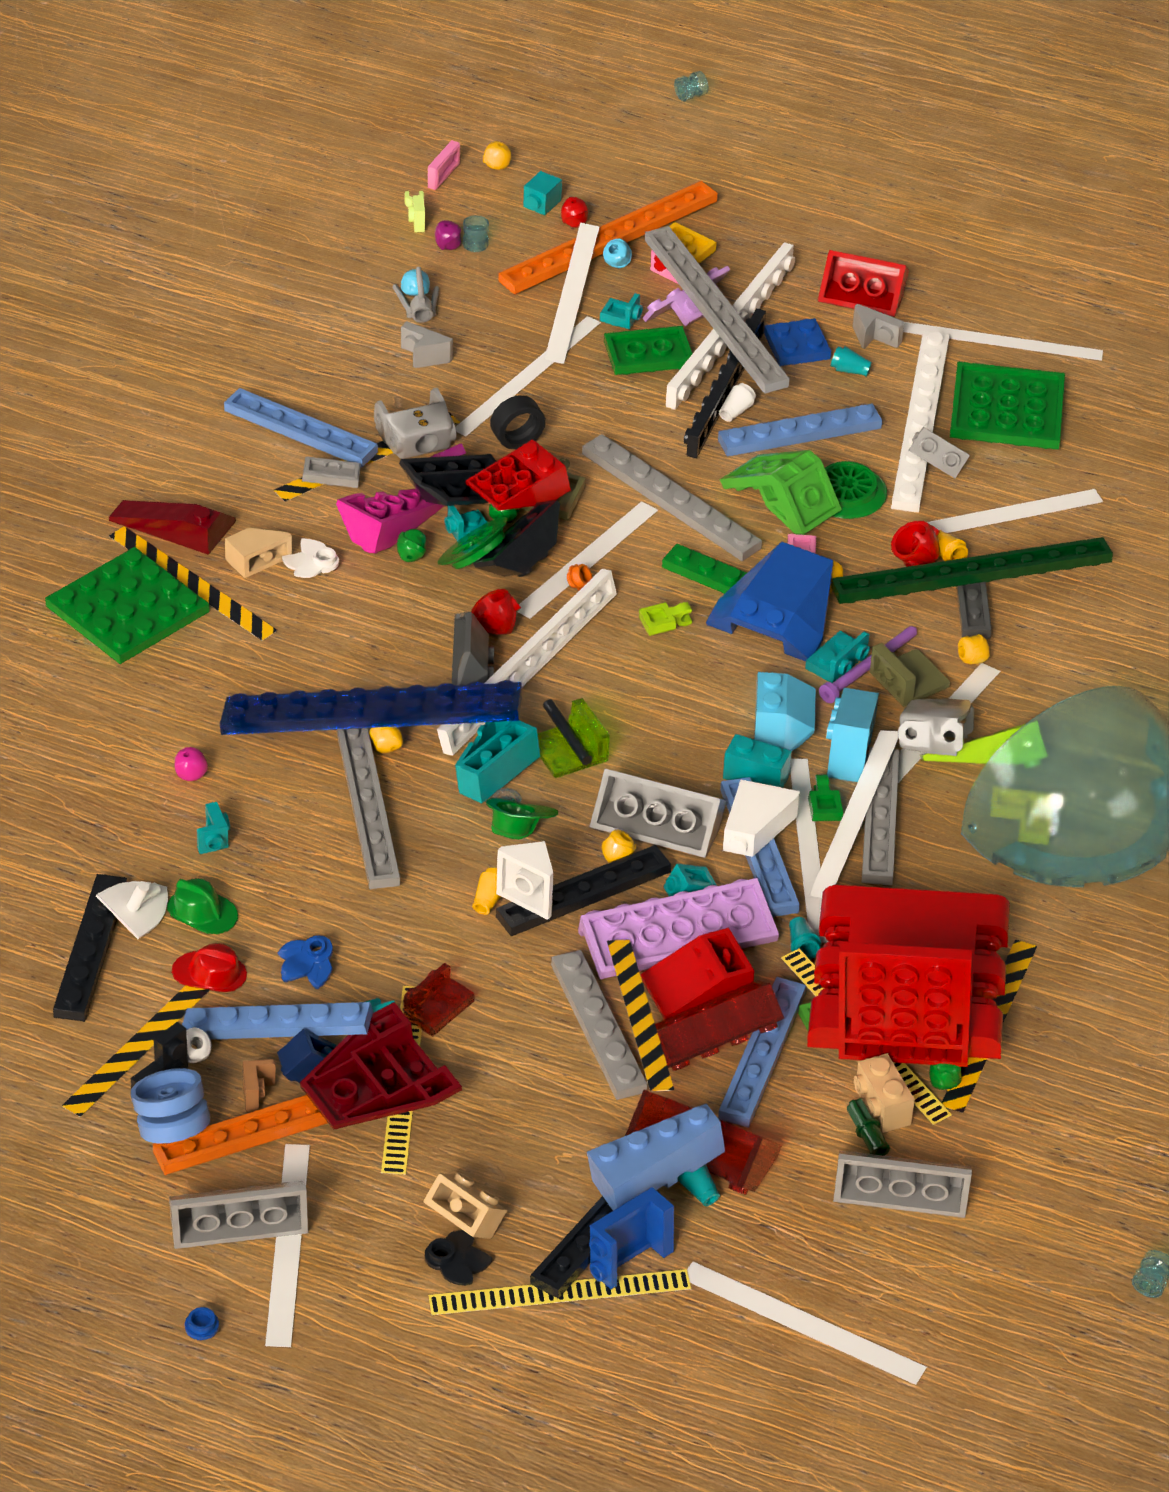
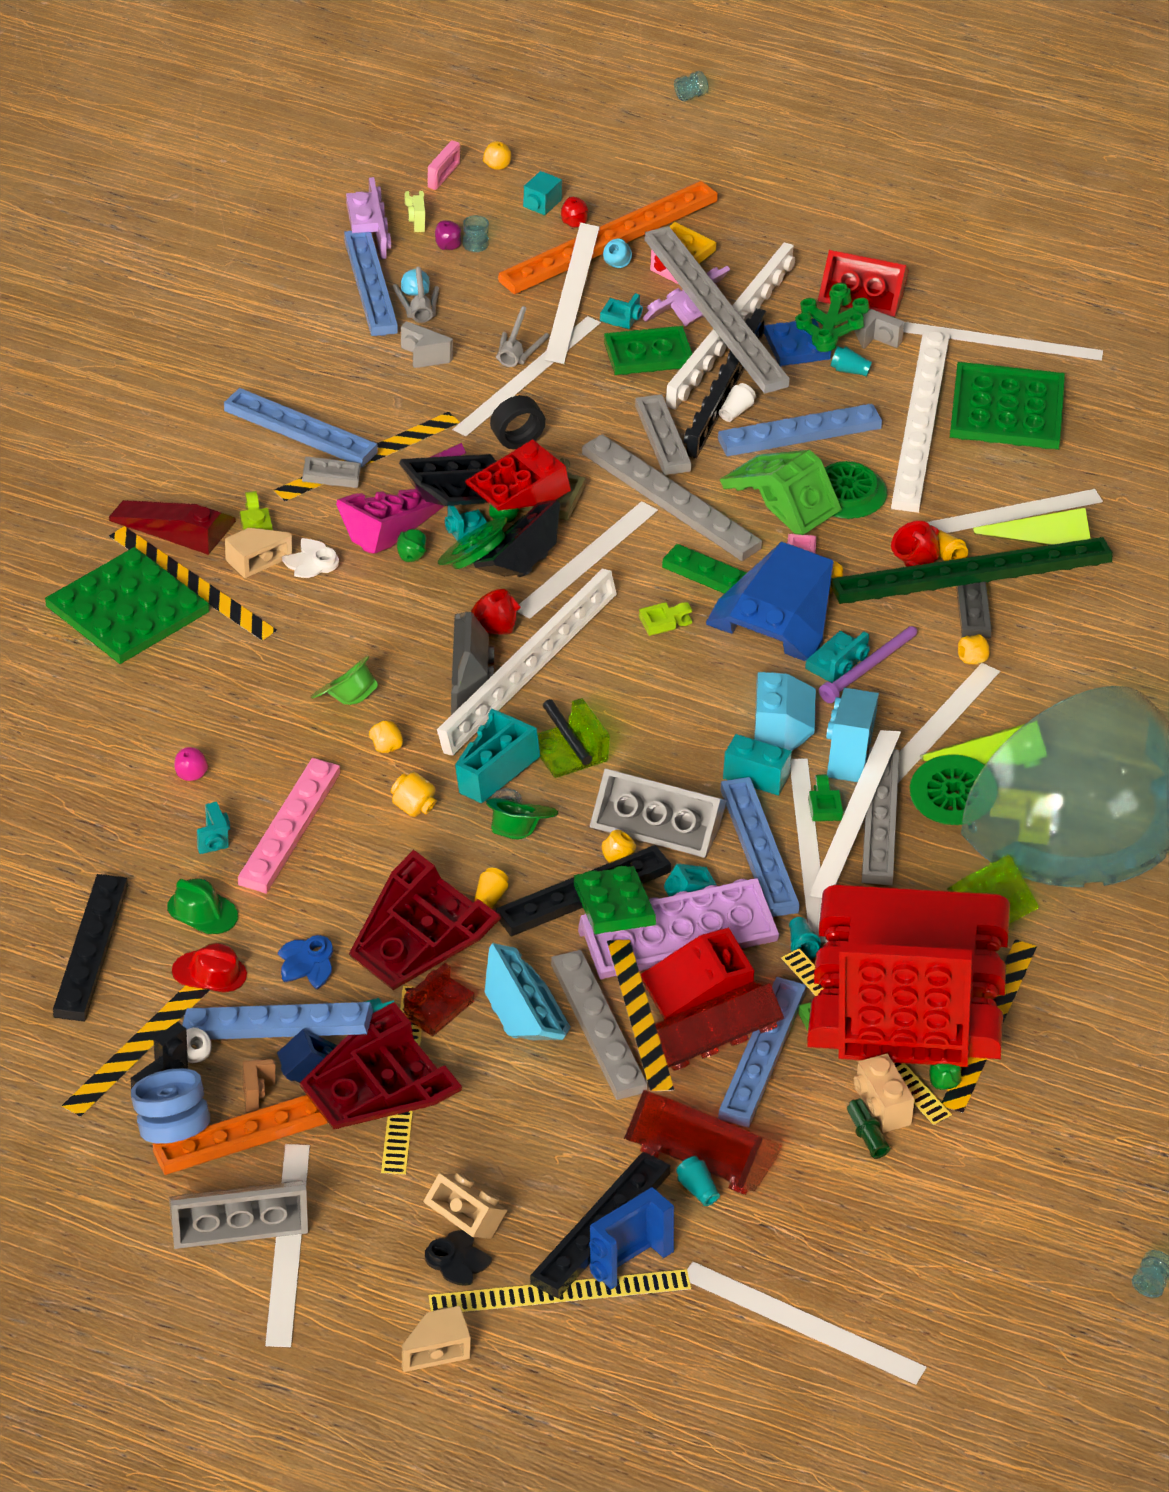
white shield [96,881,168,939] -> none
blue plate [185,1307,219,1340] -> none
clear blue plate [219,680,522,735] -> none
light grey plate [334,709,400,889] -> none
light grey piece [374,388,456,459] -> none
white slope [496,841,553,920] -> none
orange plate [567,564,593,591] -> none
medium blue wedge [587,1103,725,1211] -> none
white slope [723,780,800,857] -> none
light grey slope [833,1150,972,1218] -> none
olive bracket [870,643,950,707] -> none
light grey piece [898,699,974,756] -> none
light grey hinge [909,427,970,478] -> none
none -> bright pink plate [238,758,340,894]
none -> lime plate [240,491,273,530]
none -> bright green piece [311,655,378,705]
none -> medium blue plate [344,231,398,336]
none -> lavender bracket [346,177,391,259]
none -> dark red wedge [349,849,501,990]
none -> yellow head [390,772,437,817]
none -> tan slope [402,1306,471,1372]
none -> medium azure wedge [485,943,570,1041]
none -> light grey plant [496,306,549,367]
none -> green plate [574,866,656,934]
none -> light grey plate [635,394,691,475]
none -> green plant [795,283,869,352]
none -> green piece [910,755,997,825]
none -> clear neon green bracket [947,854,1039,924]
none -> wedge [973,508,1091,545]

